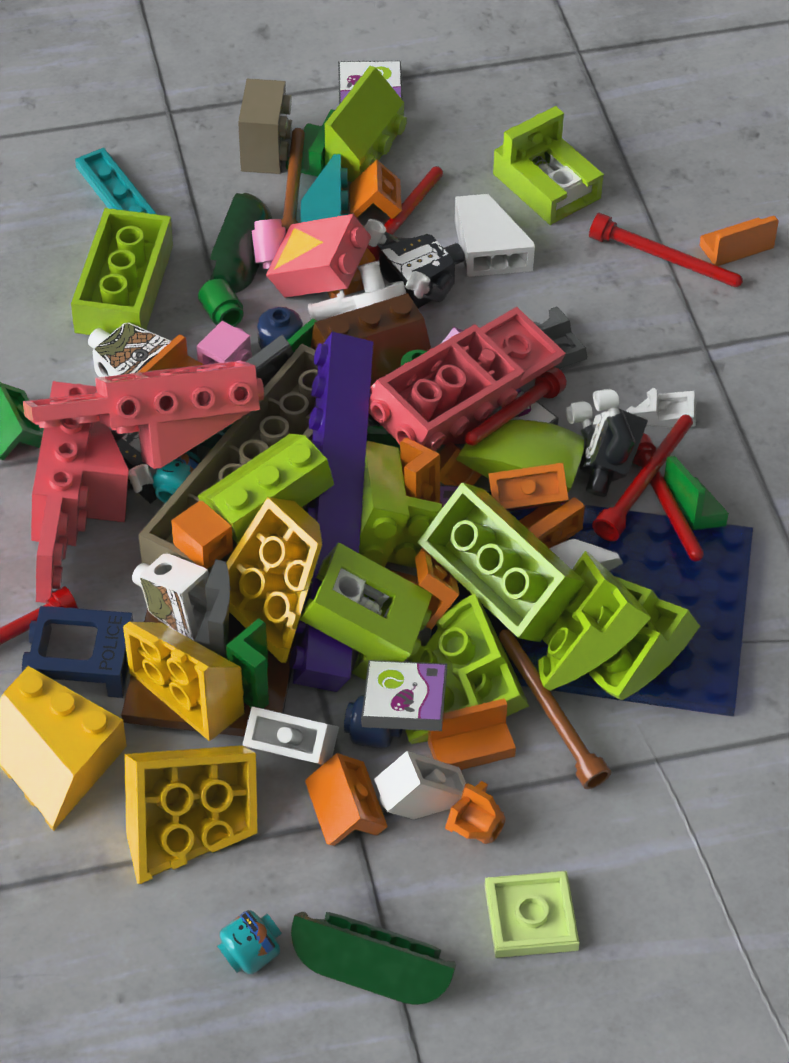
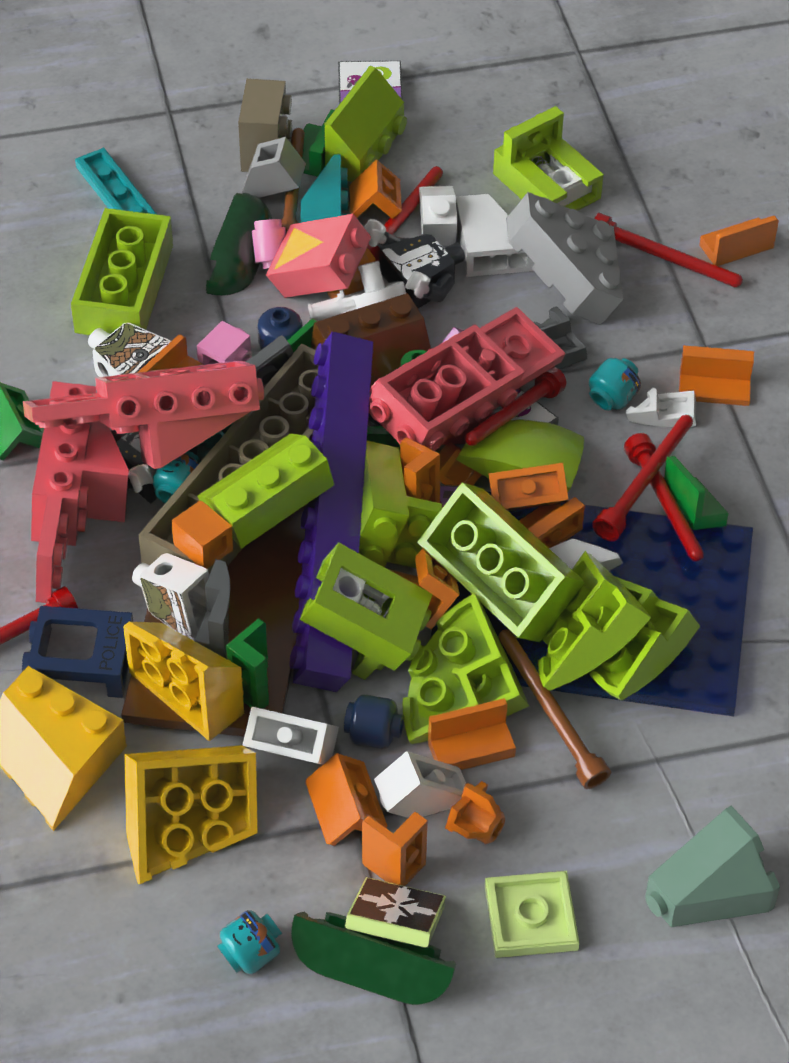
green brick [198,279,244,327] -> none
yellow wedge [226,497,322,663] -> none
tile [361,660,447,731] -> none
black torso [566,389,648,497] -> none
none -> light grey slope [241,137,306,198]
none -> tile [345,877,446,948]
none -> orange panel [362,812,428,886]
none -> white slope [419,186,457,246]
none -> light grey brick [506,192,624,325]
none -> teal head [588,358,641,411]
none -> sand green slope [645,805,780,927]
none -> orange panel [679,345,754,406]

